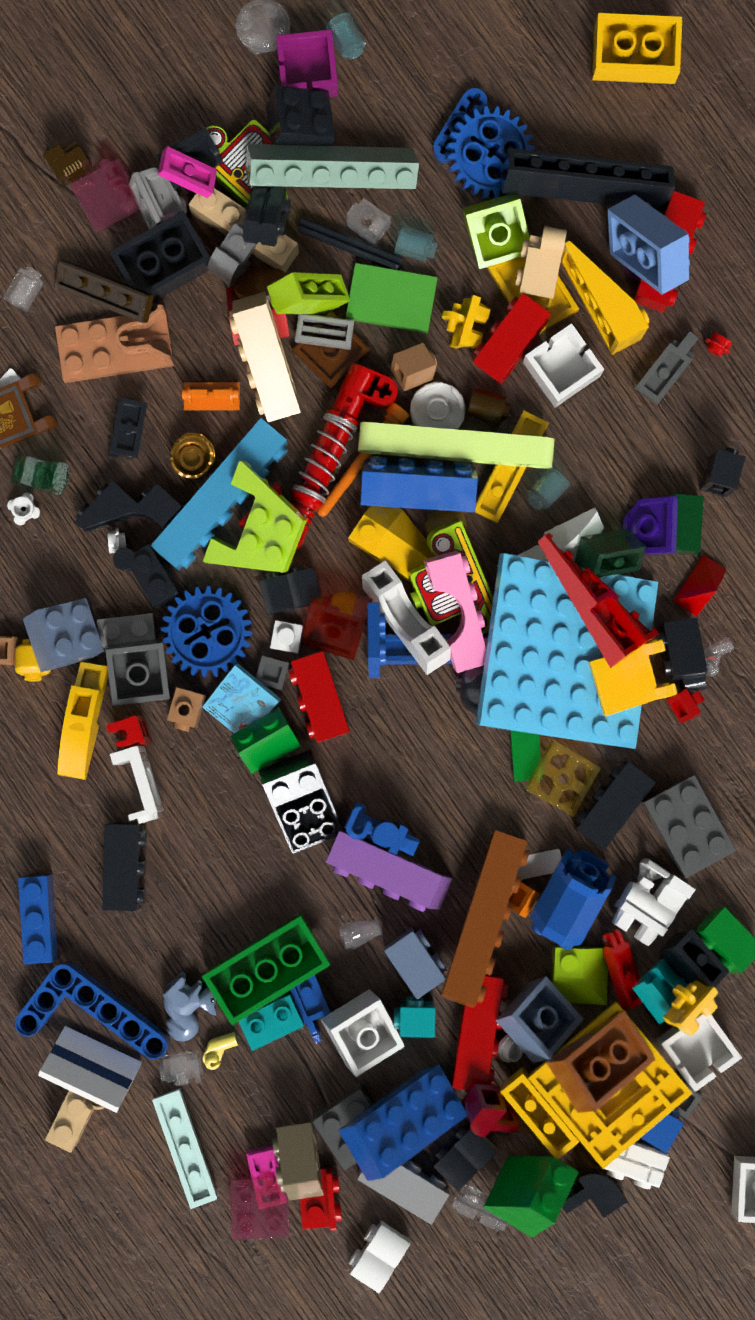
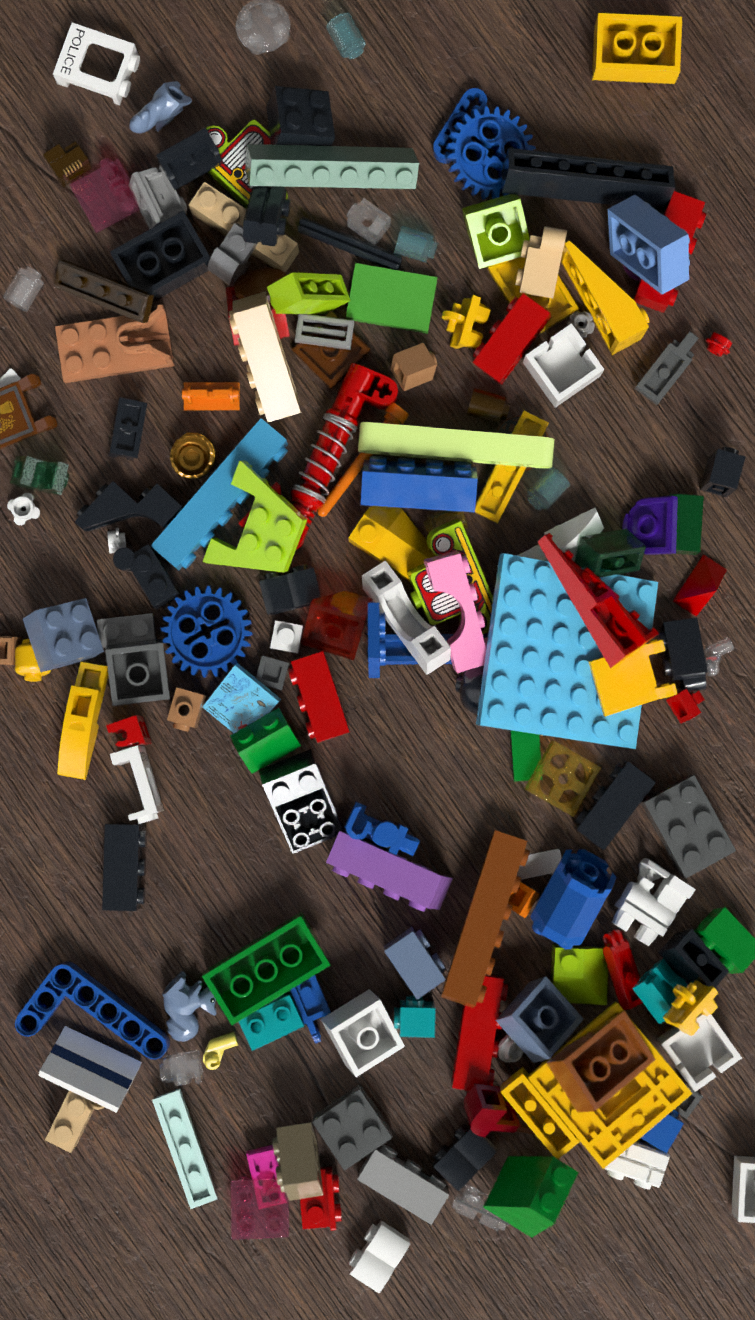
blue brick [18,874,58,965] -> none
dark pink plate [158,146,217,198] -> none
magenta piece [276,30,338,97] -> none
blue brick [338,1065,467,1181] -> none
clear cone [339,918,383,950] -> none
white tile [410,382,466,430] -> none
black brick [562,1168,628,1218] -> none
none -> white window [53,23,140,105]
none -> sand blue animal [129,81,192,134]
none -> light grey plate [567,311,595,338]

